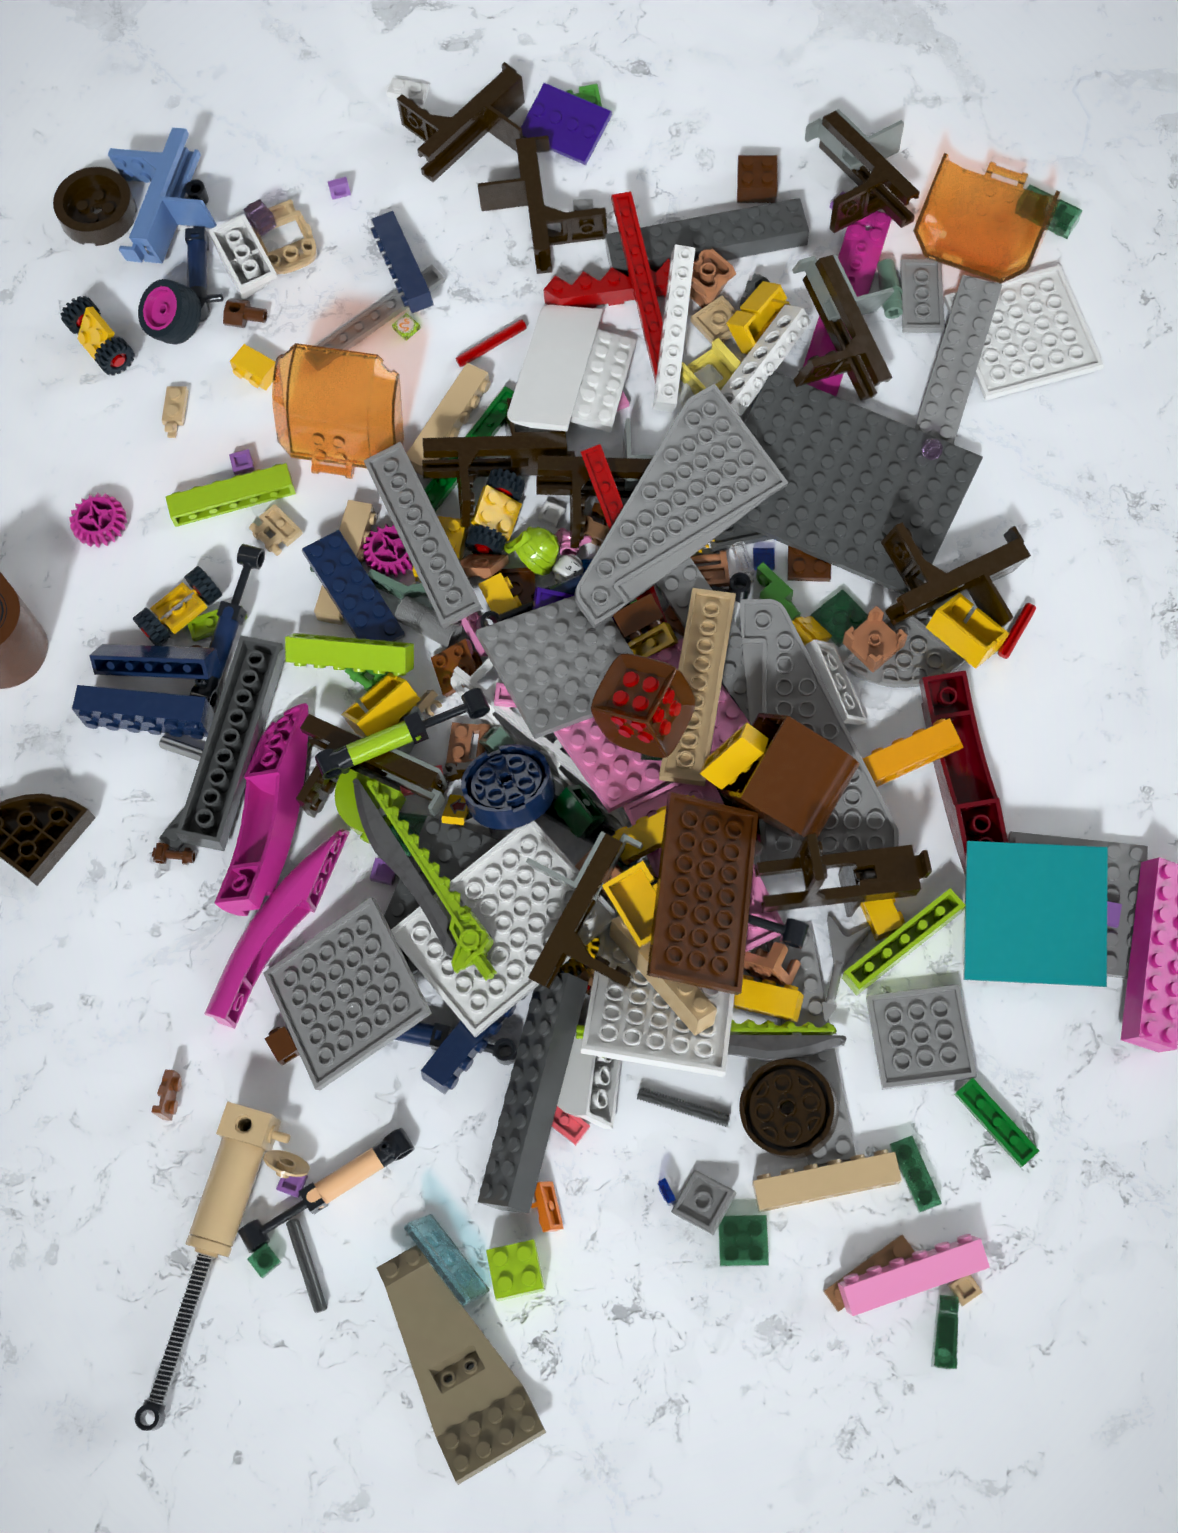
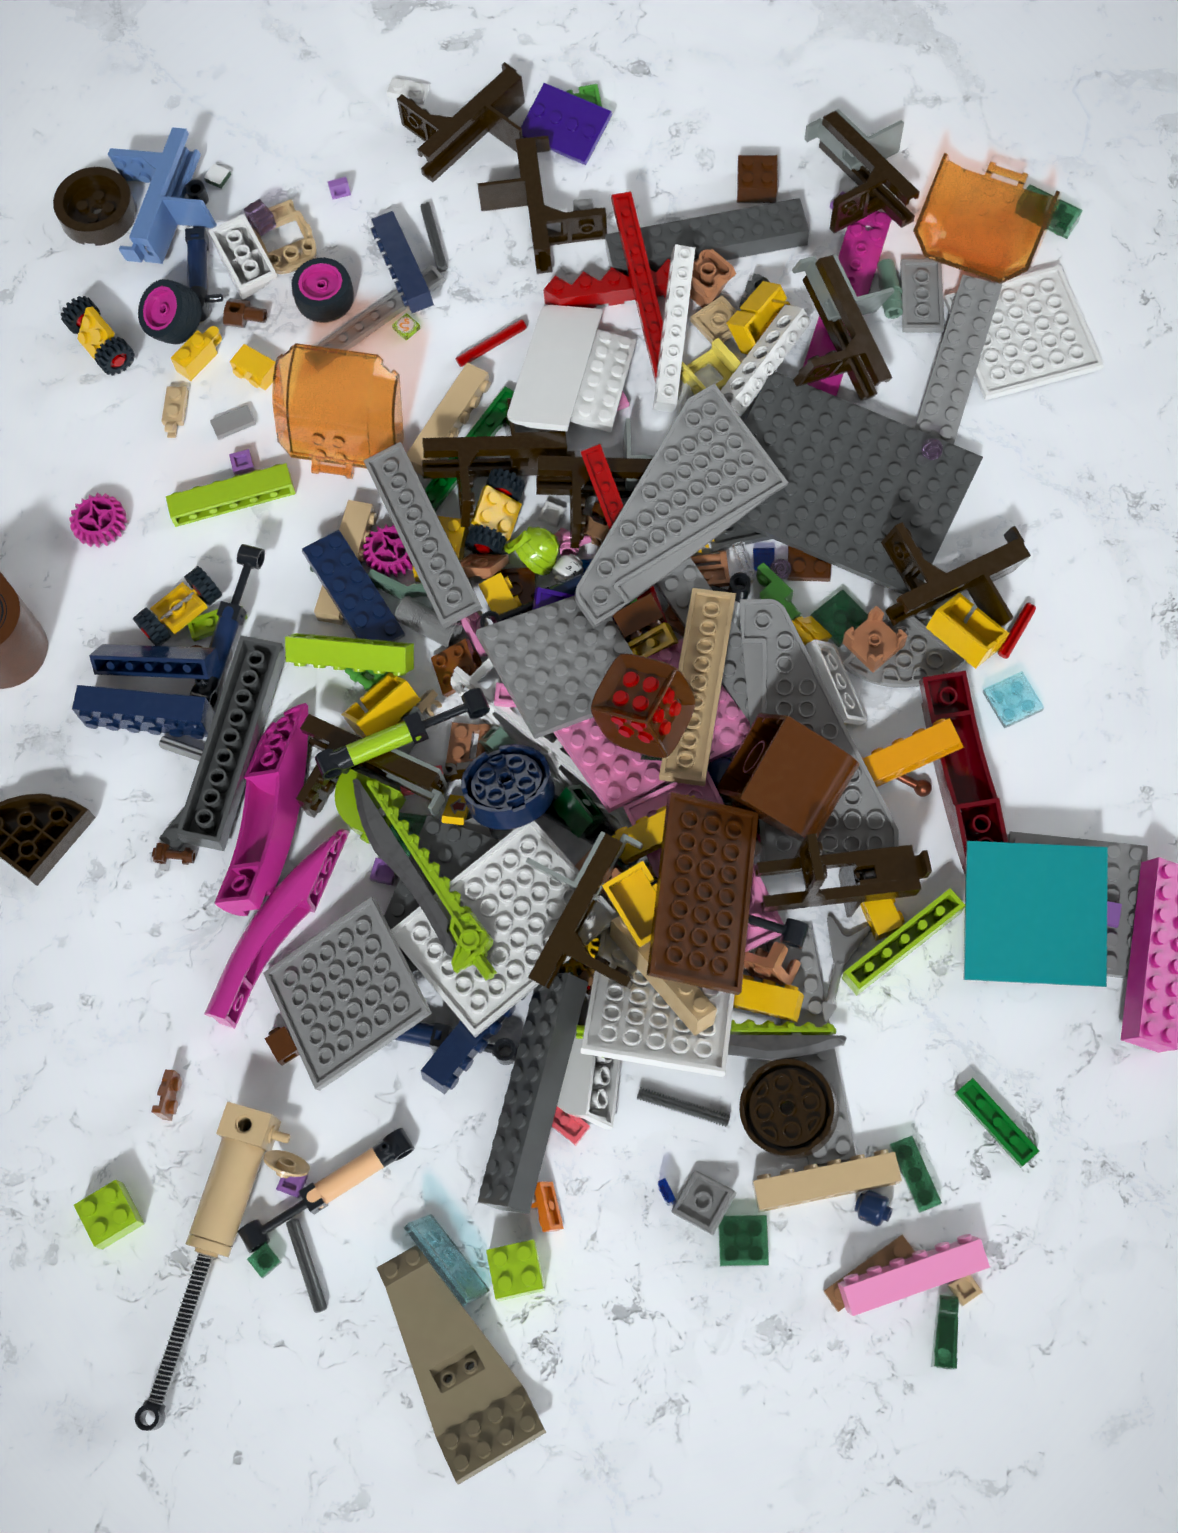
tan plate [249,504,303,556] -> none
yellow brick [700,722,769,790] -> none
light grey plate [866,984,977,1090] -> none
none -> lime brick [73,1179,145,1250]
none -> yellow brick [171,326,222,381]
none -> white tile [204,164,231,189]
none -> light grey tile [210,405,256,440]
none -> black wheel [291,257,354,323]
none -> dark grey axle [420,202,448,273]
none -> clear purple plate [770,558,791,580]
none -> dark blue head [855,1190,893,1226]
none -> copper bar [896,774,932,797]
none -> clear light blue plate [982,671,1045,729]

